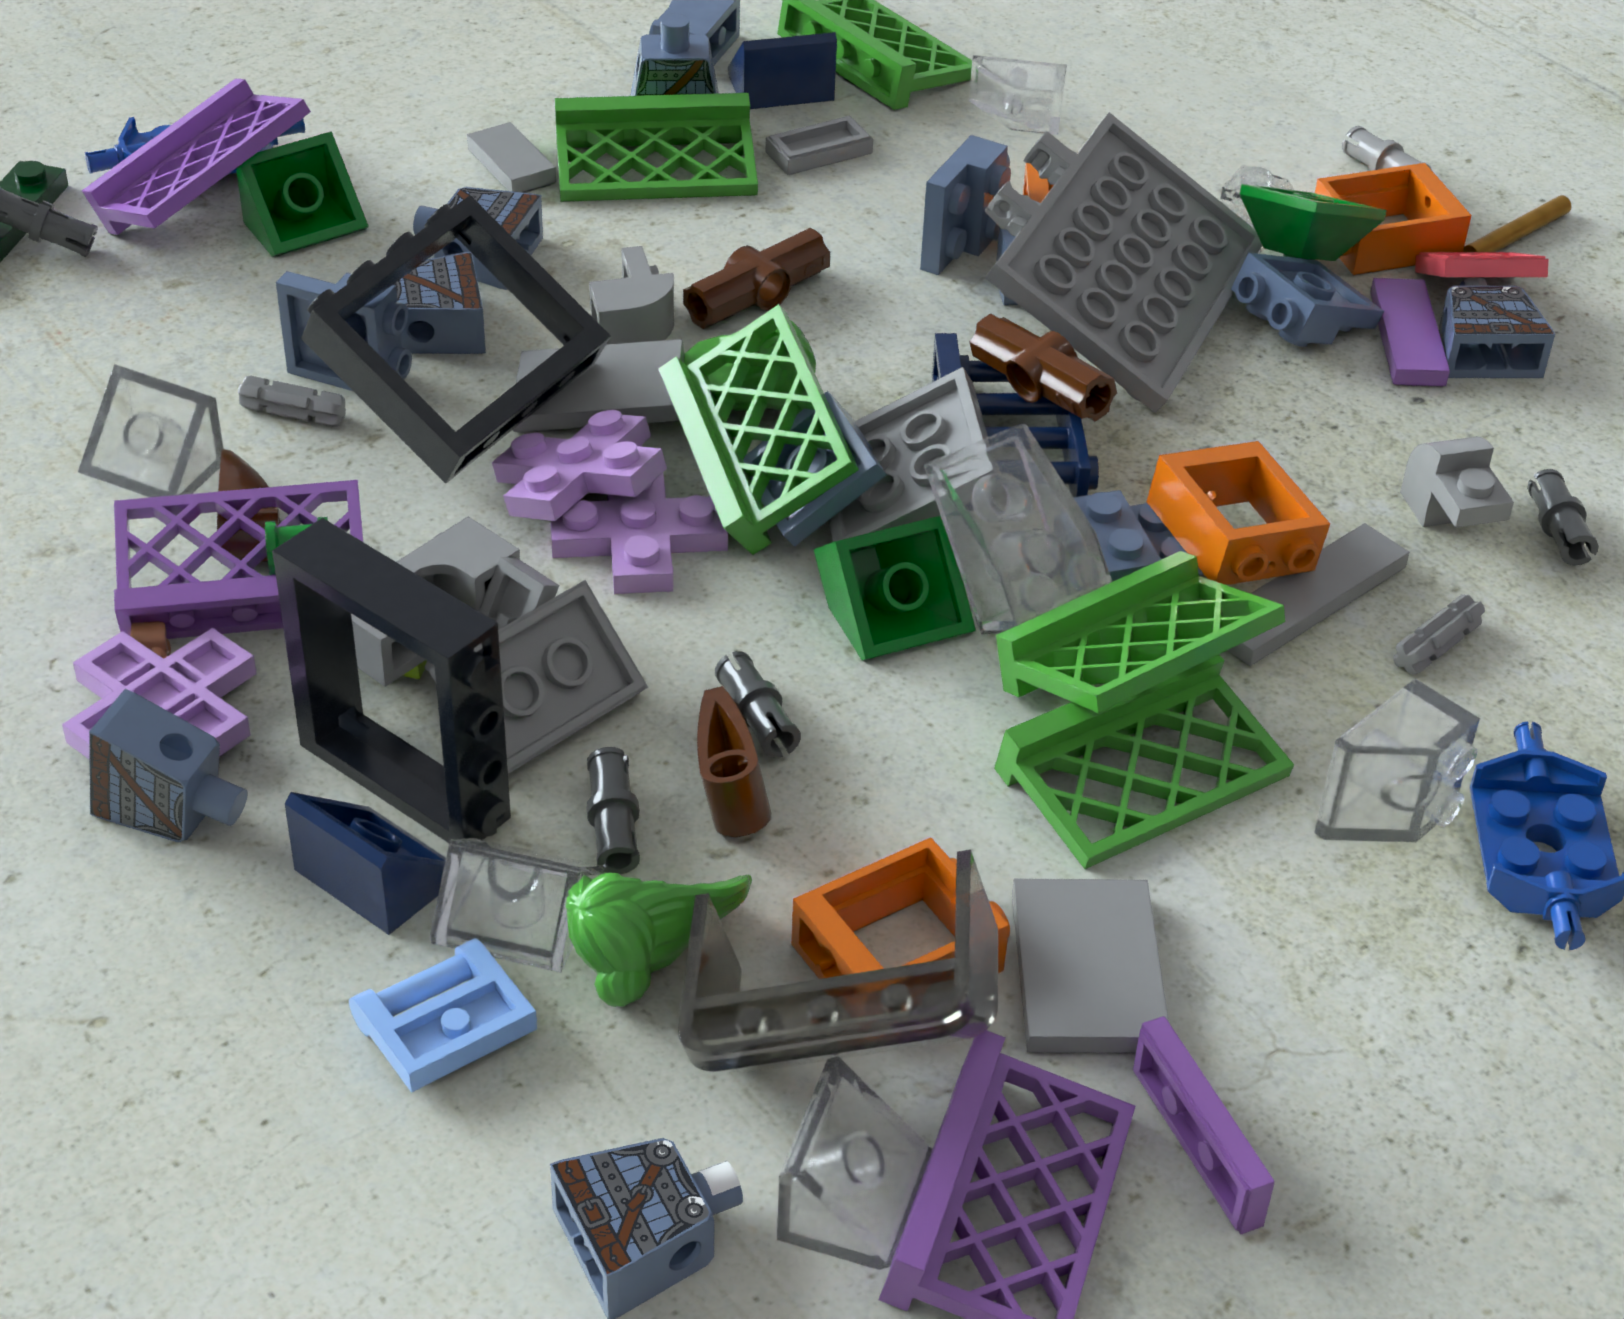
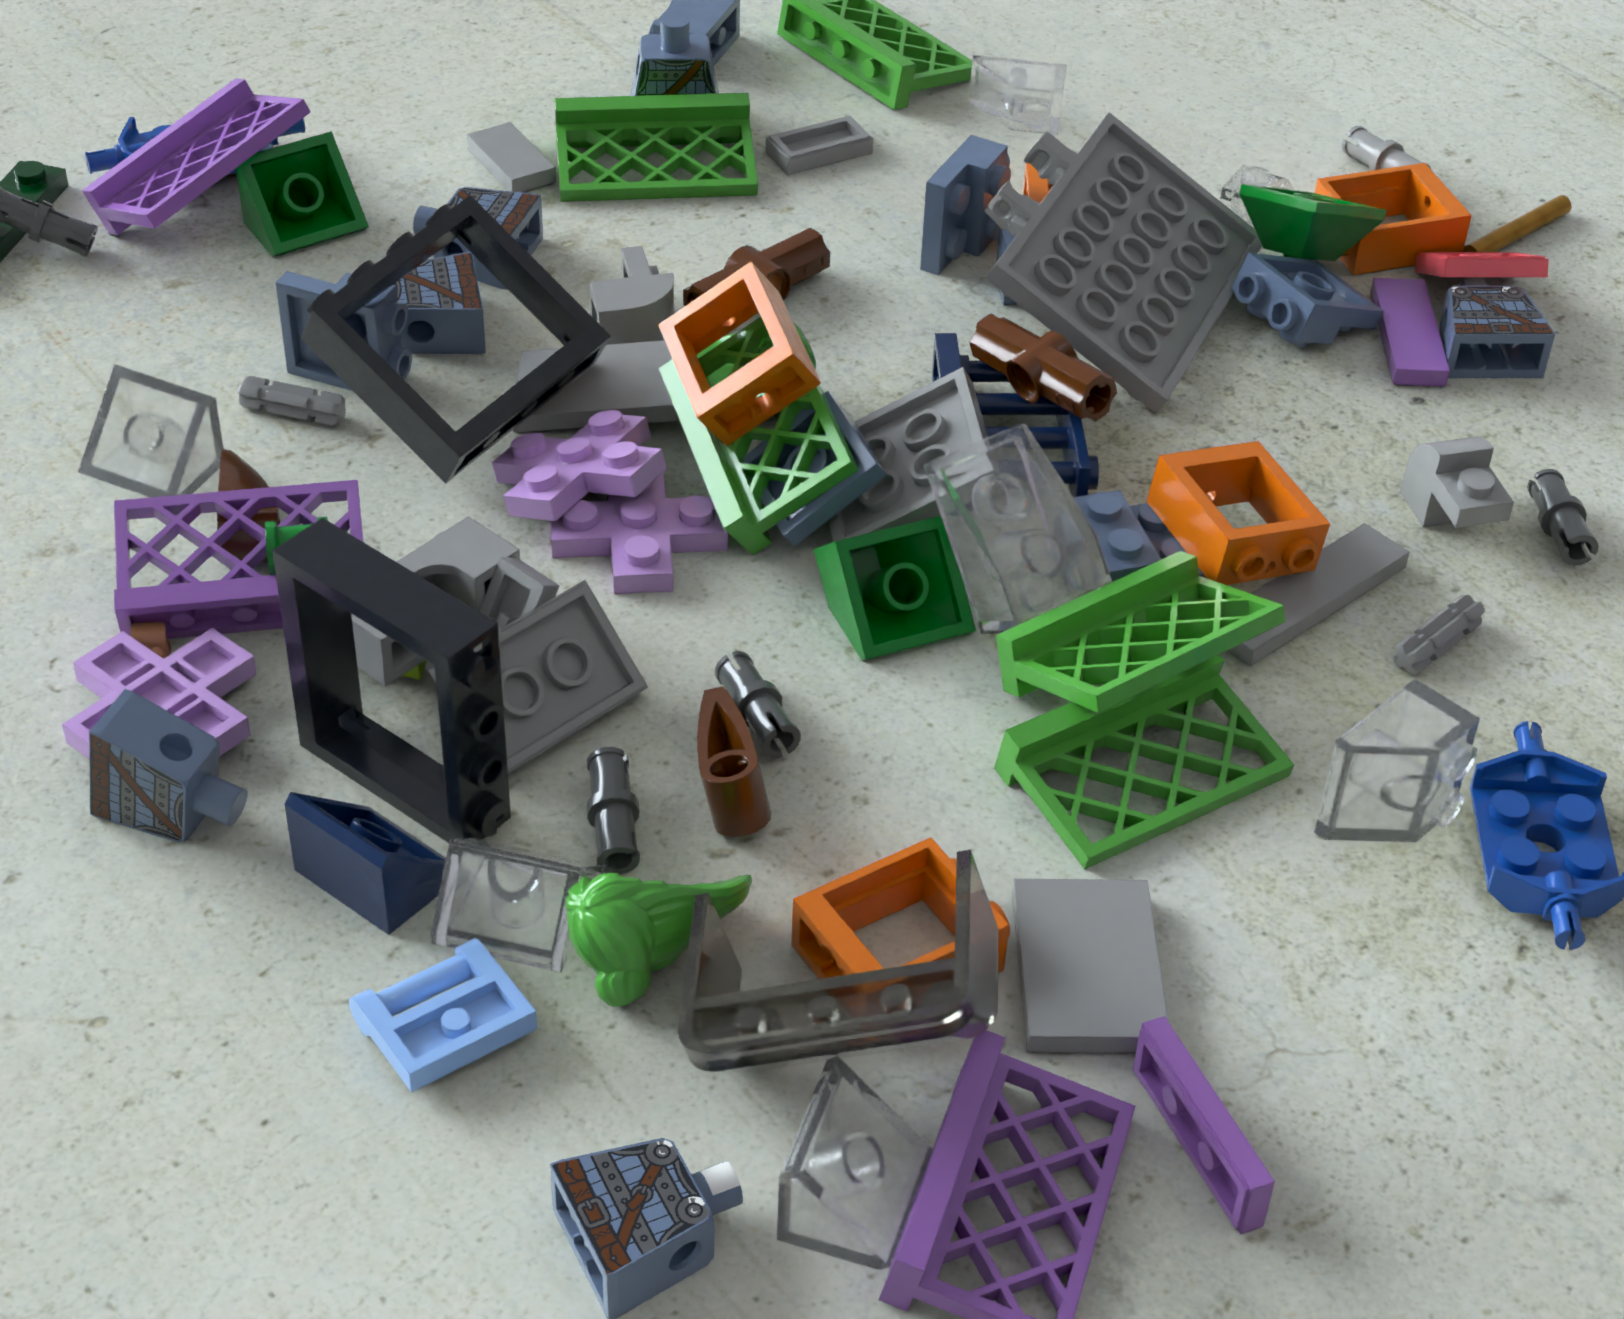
dark blue slope [728,32,837,109] -> none
none -> orange window [658,262,821,447]

